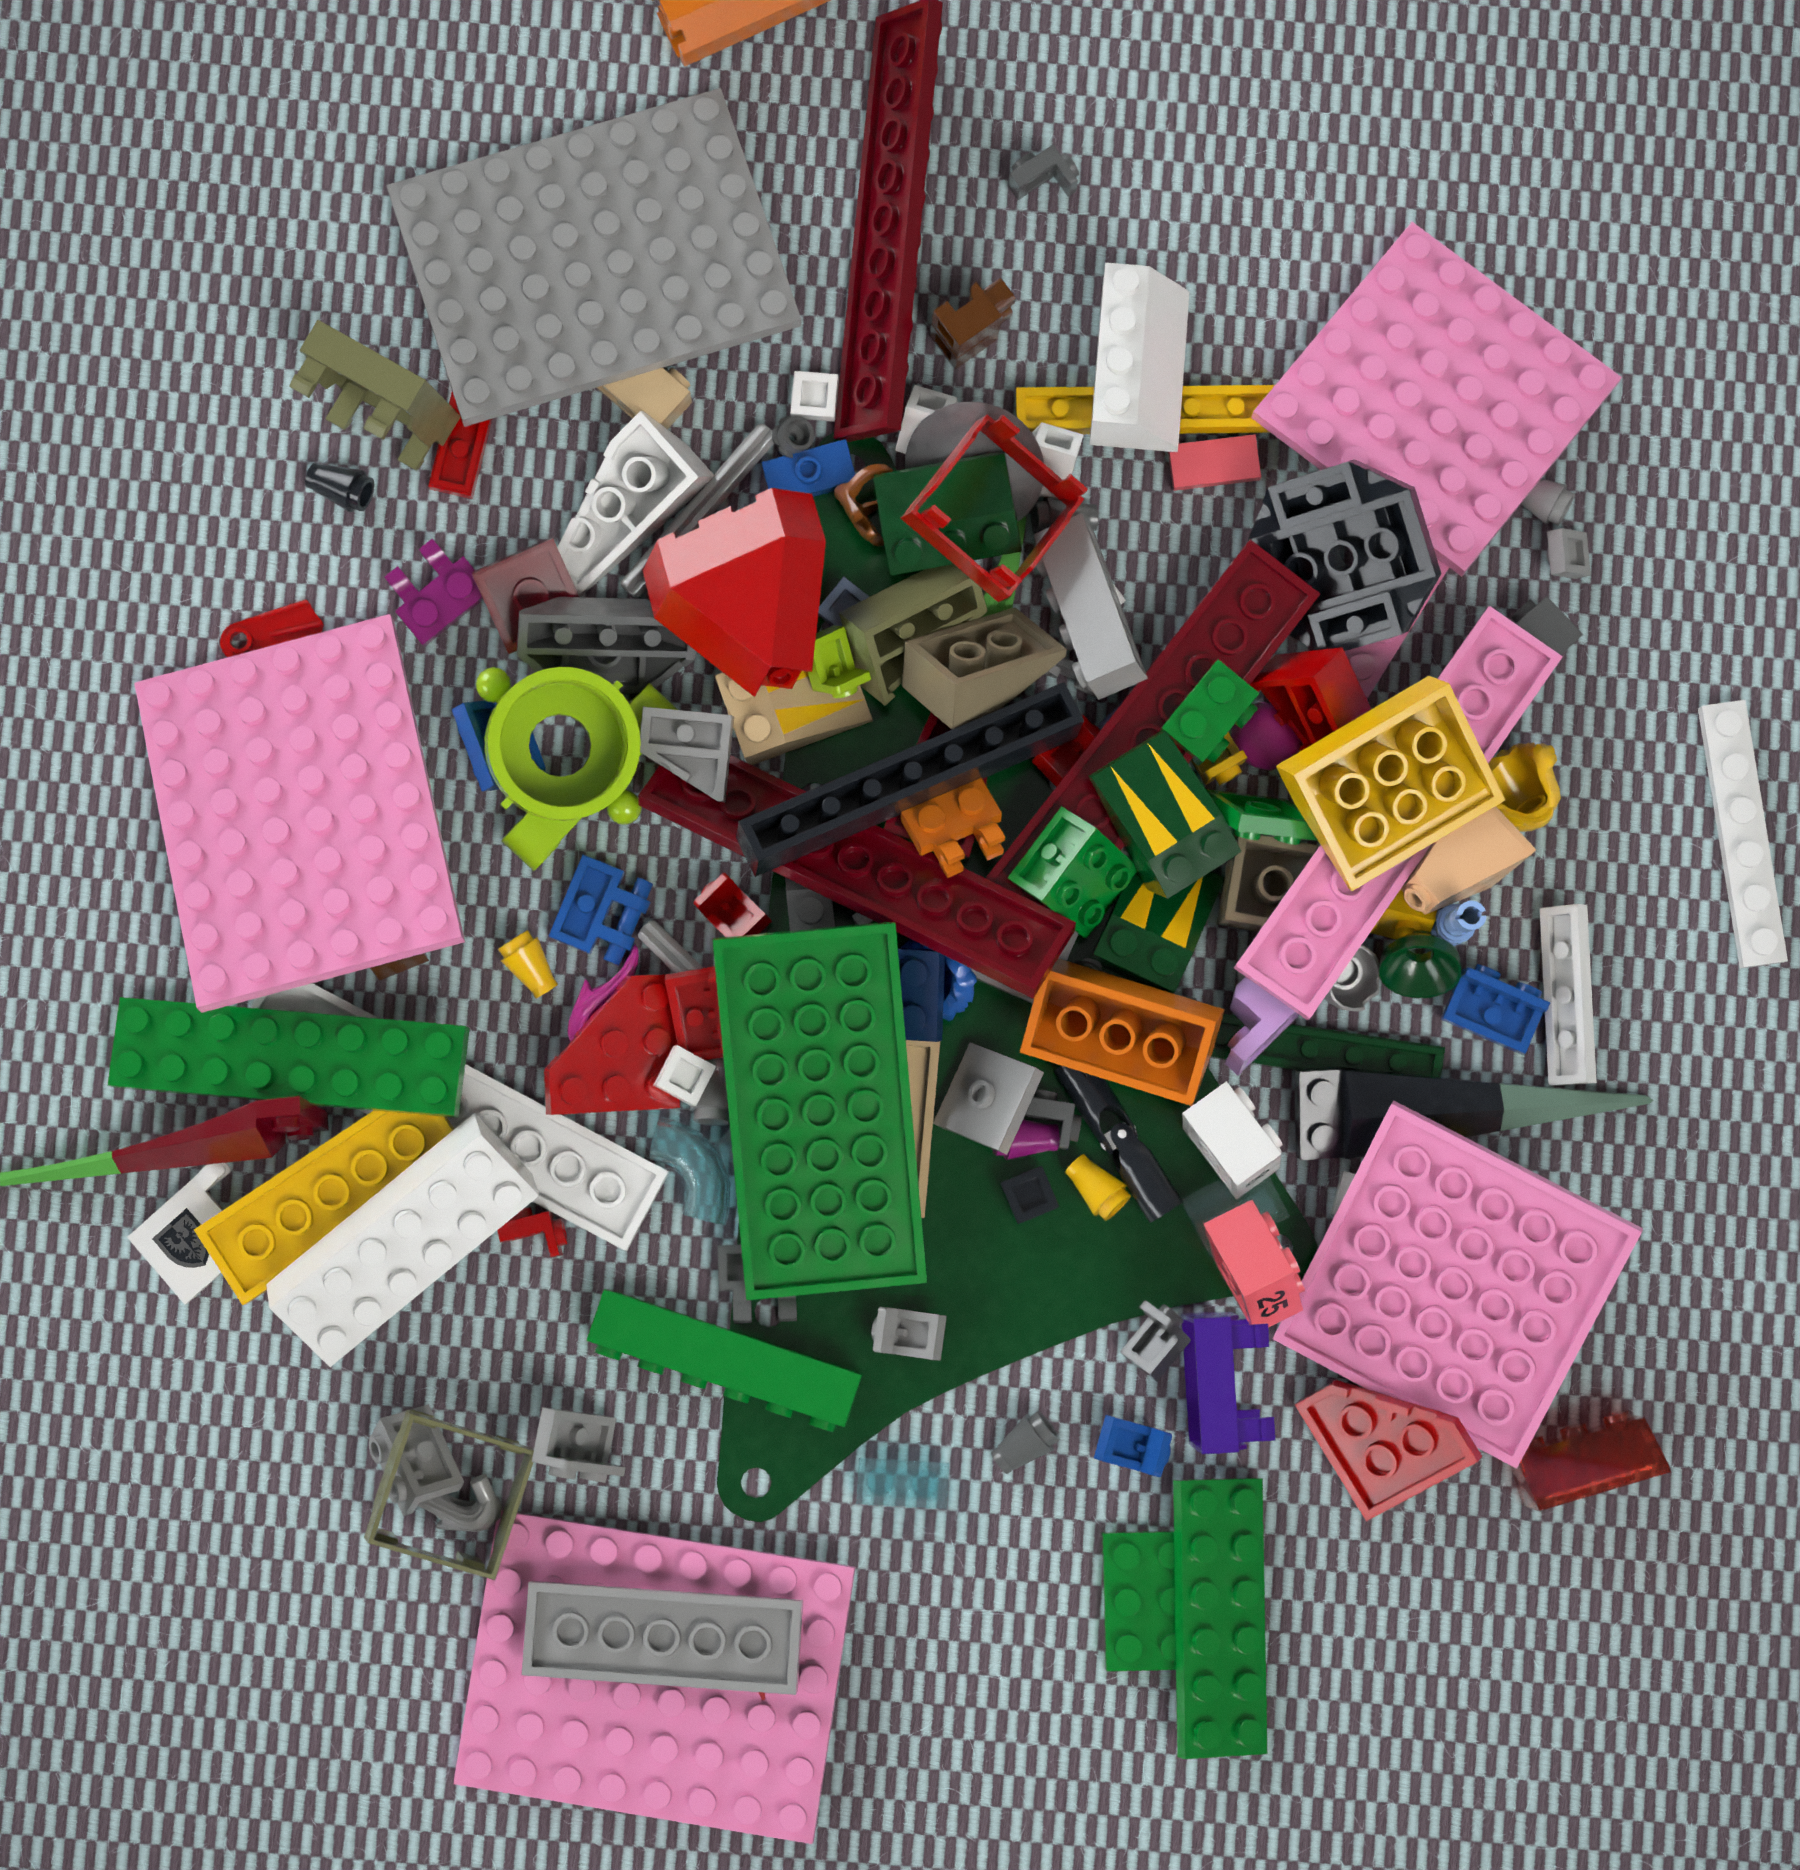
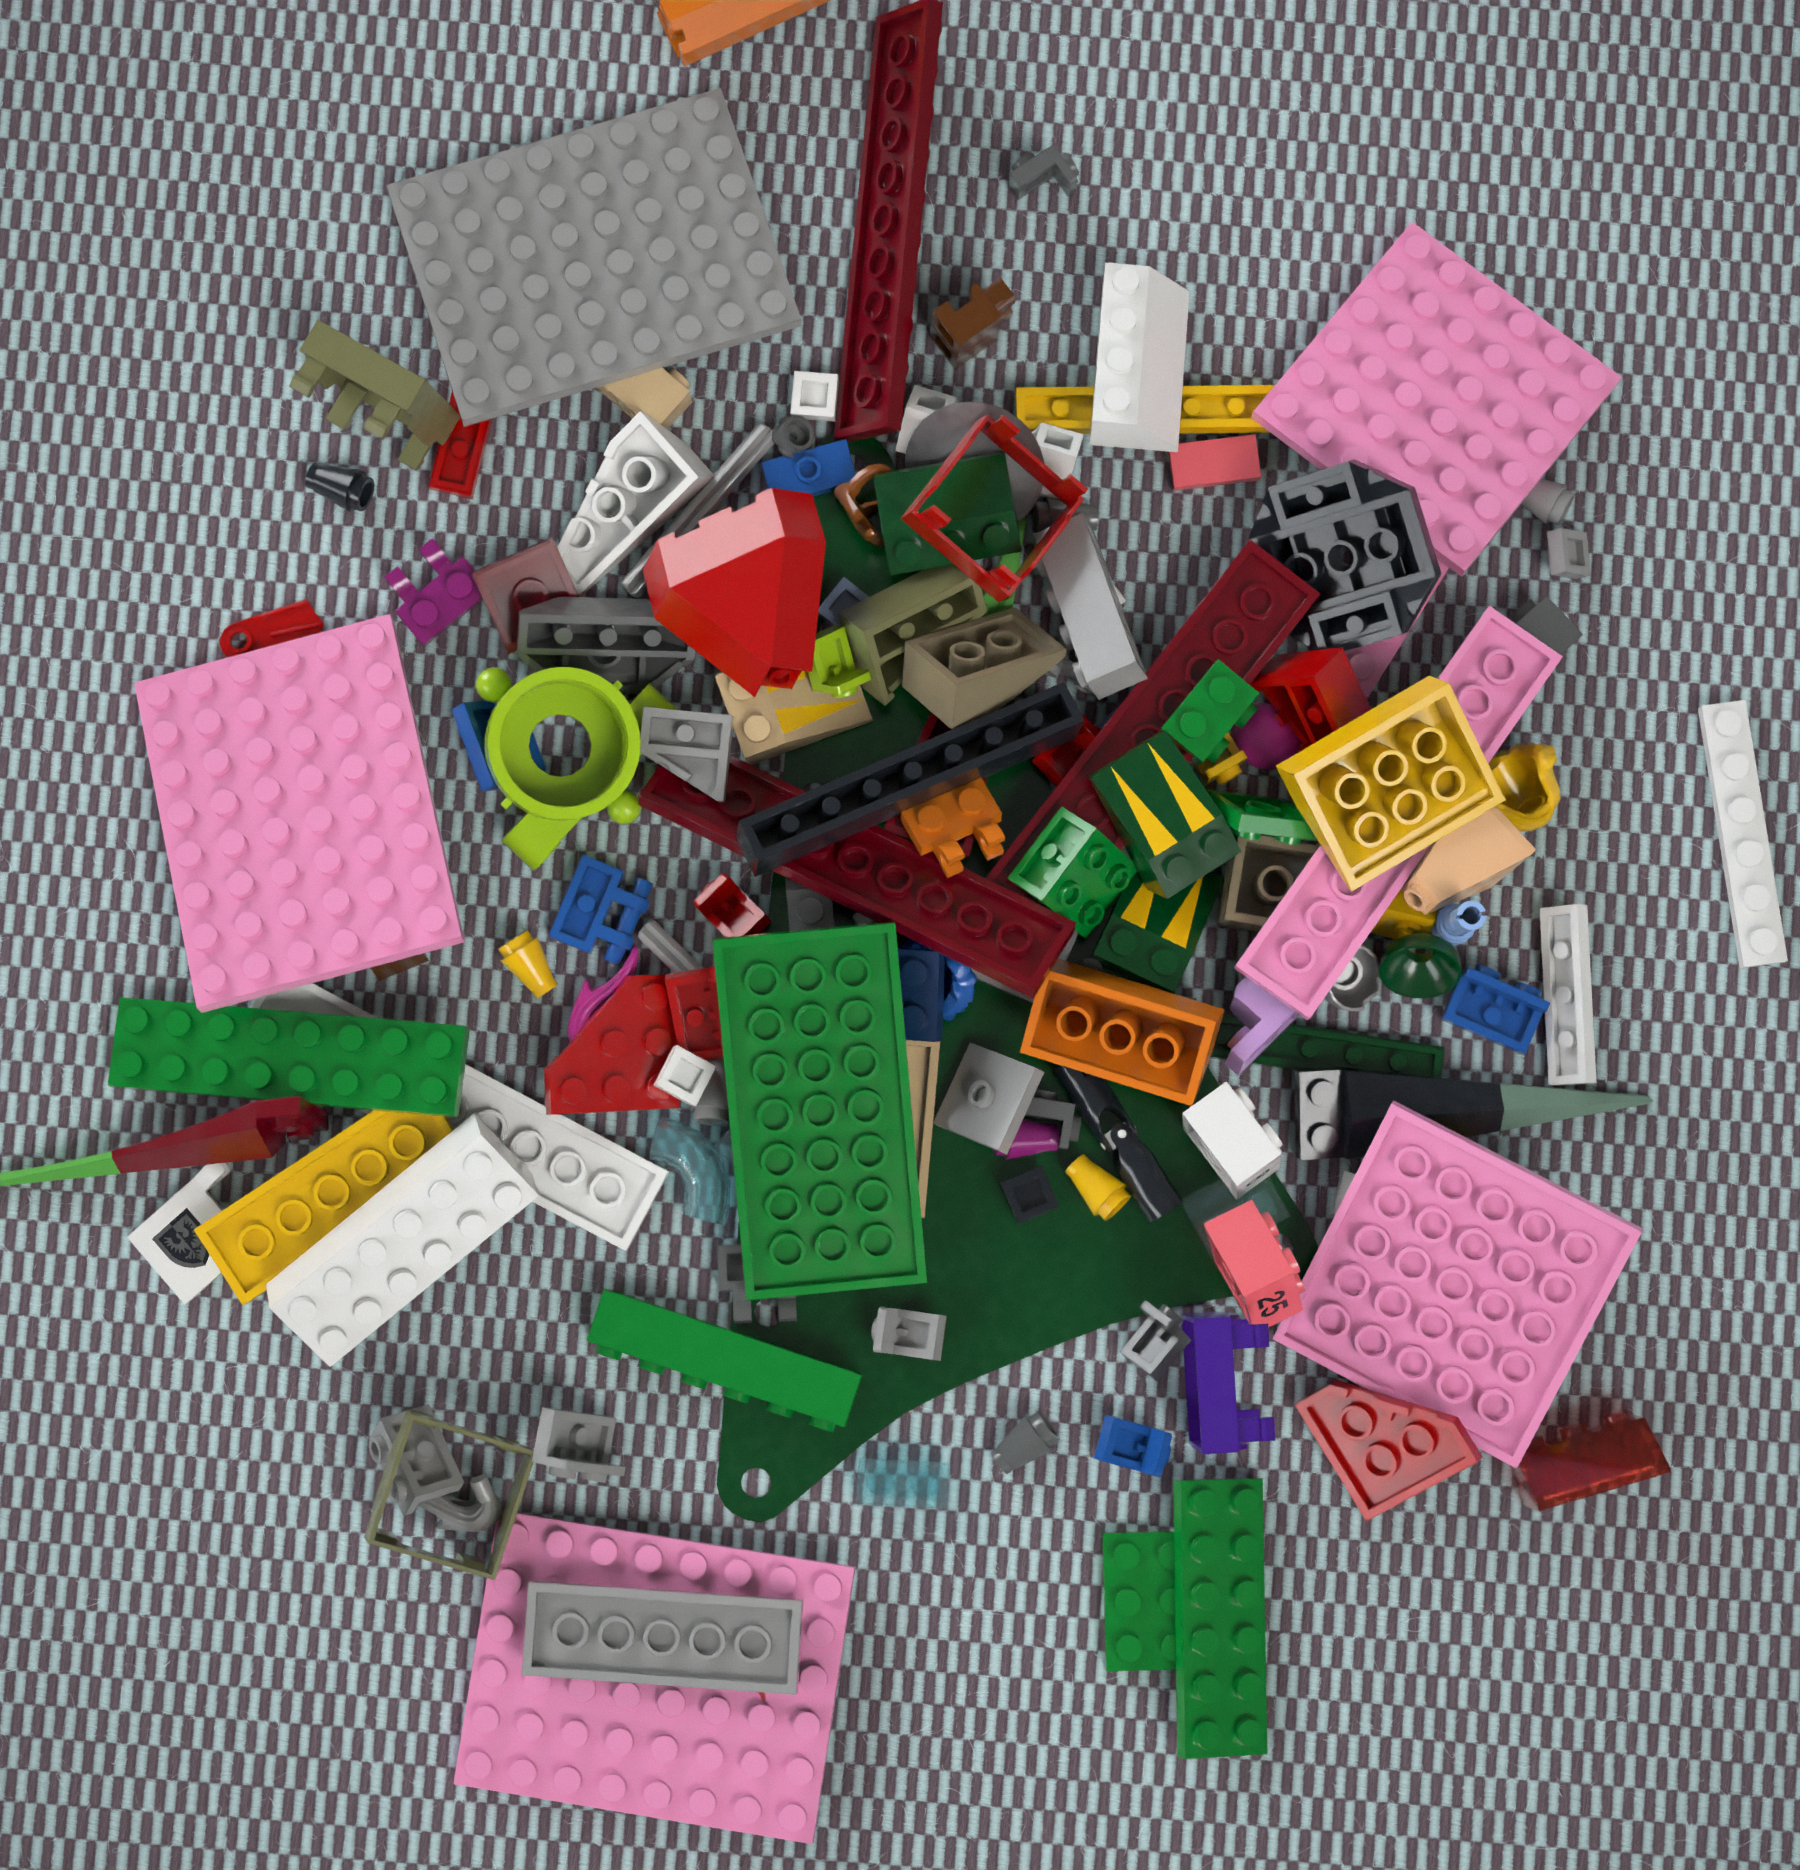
red bracket [497,1207,568,1258] -> none

